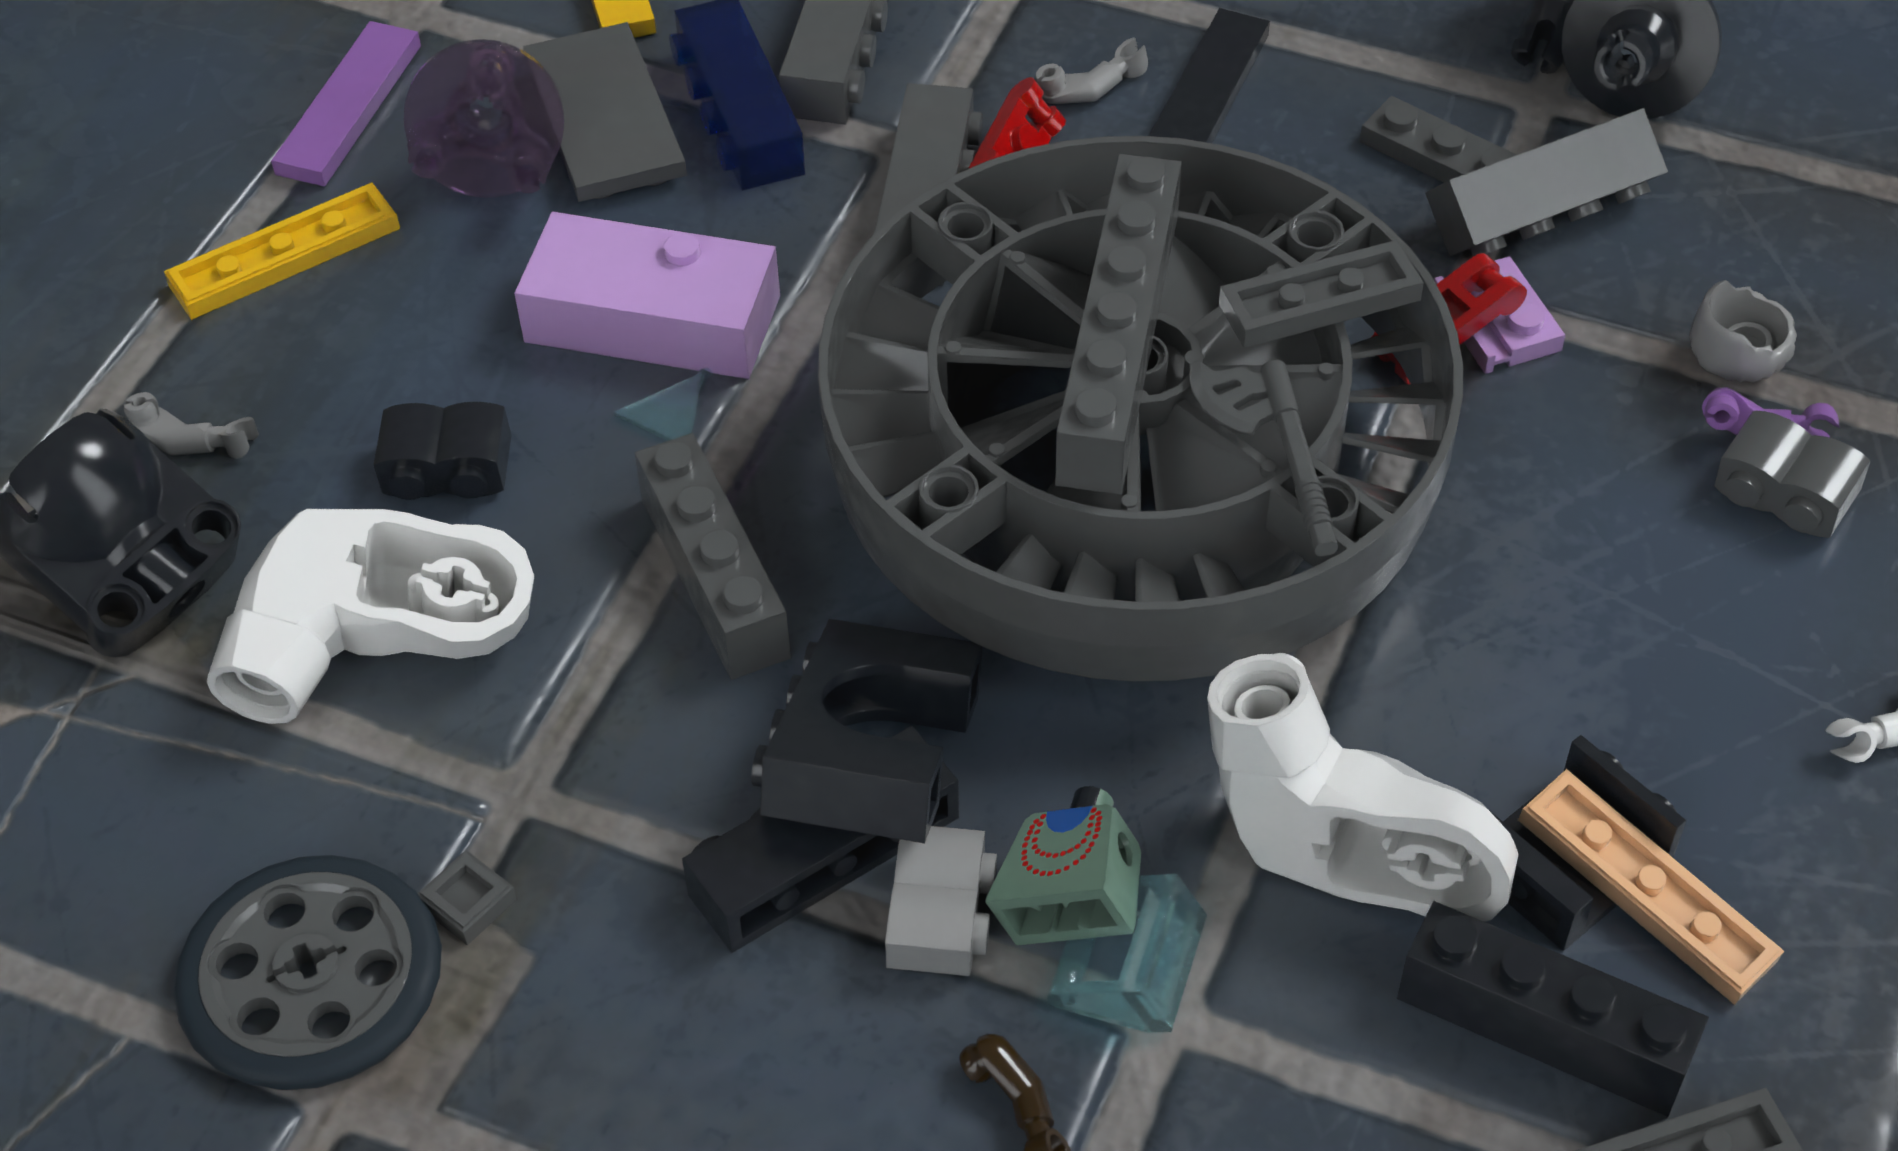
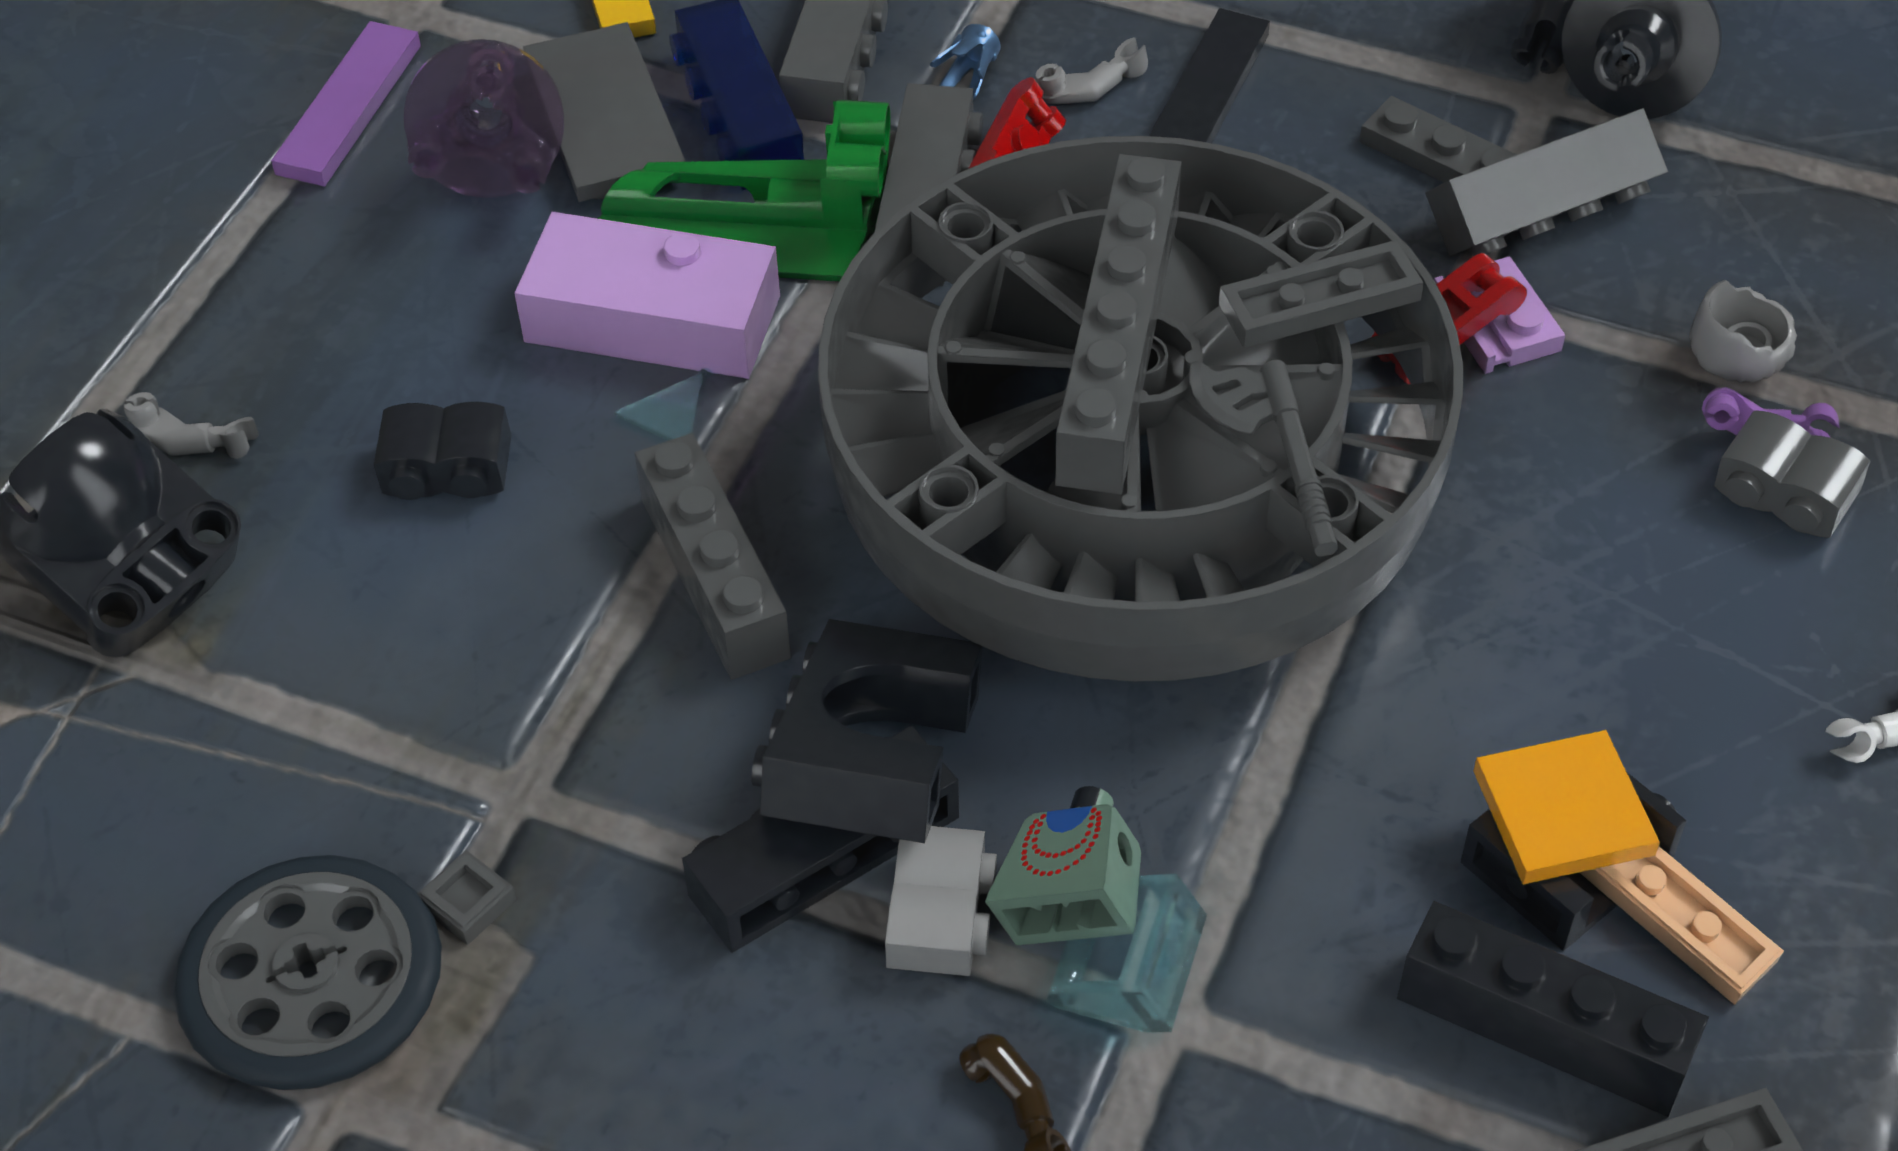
yellow tile [164,182,400,320] -> none
white piece [207,509,534,724] -> none
white piece [1207,653,1518,922] -> none
none -> green panel [597,100,891,281]
none -> flat silver piece [930,24,1001,100]
none -> light orange tile [1473,730,1660,885]

